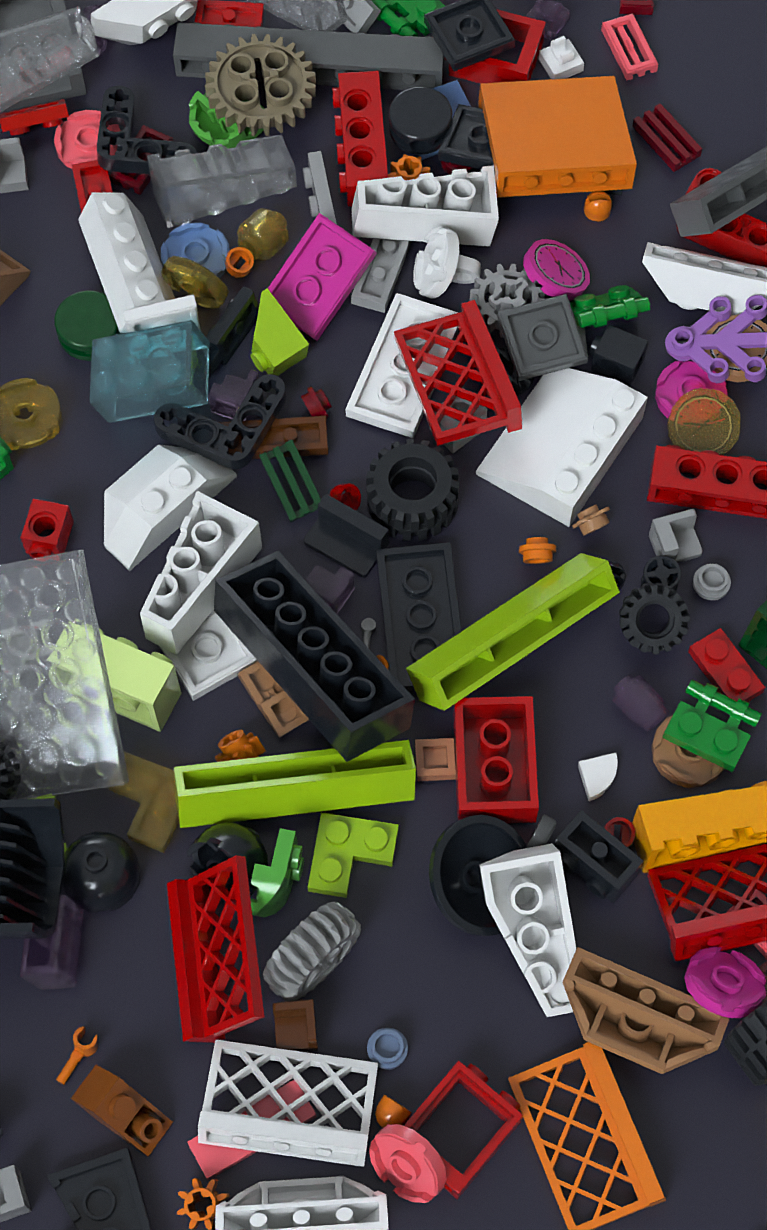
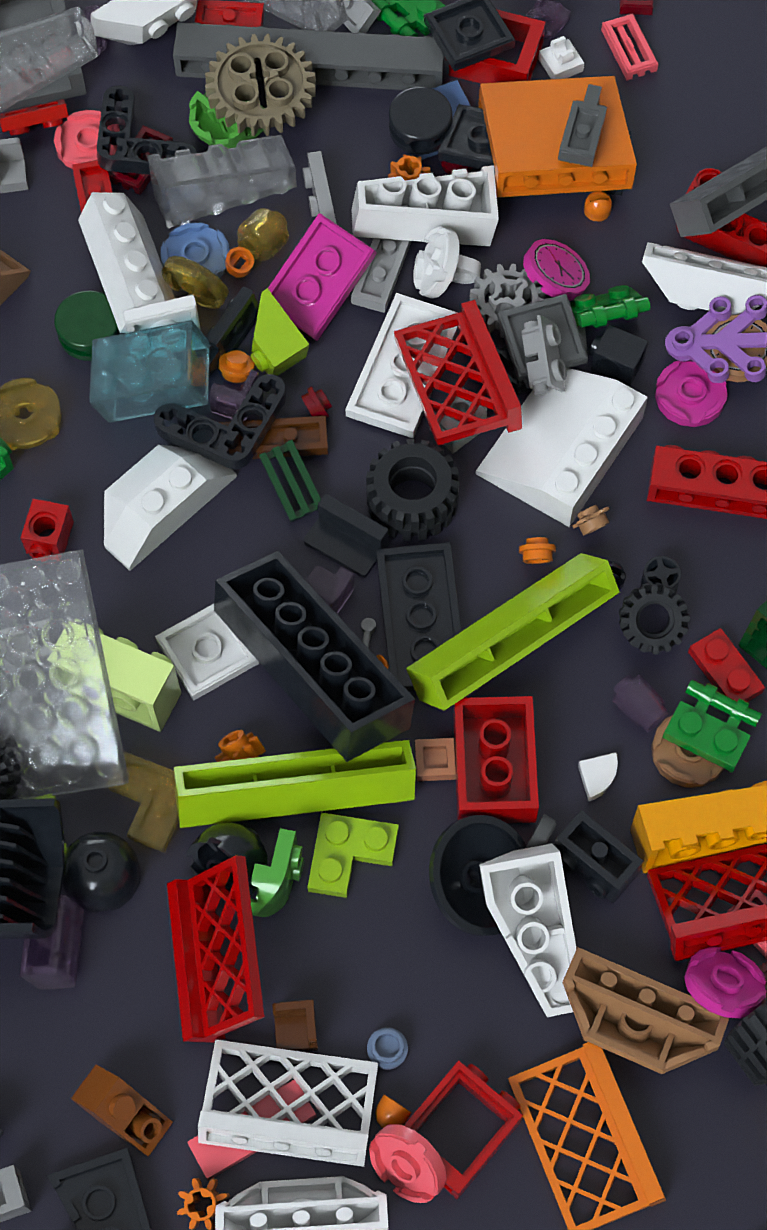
orange hand [56,1026,98,1085] -> none
white wedge [140,491,262,655] -> none
medium nougat slope [237,661,309,737] -> none
light grey gear [263,902,361,1002] -> none
red hinge [329,483,361,510] -> none
red brick [332,71,388,207] -> none
red hinge [604,817,635,847] -> none
dark red tile [632,103,702,172] -> none
light grey panel [649,509,703,563] -> none
clear yellow tile [667,388,741,455] -> none
light grey plate [693,564,731,600] -> none
none -> orange plate [219,350,255,383]
none -> light grey hinge [521,315,567,395]
none -> dark grey hinge [558,84,607,167]

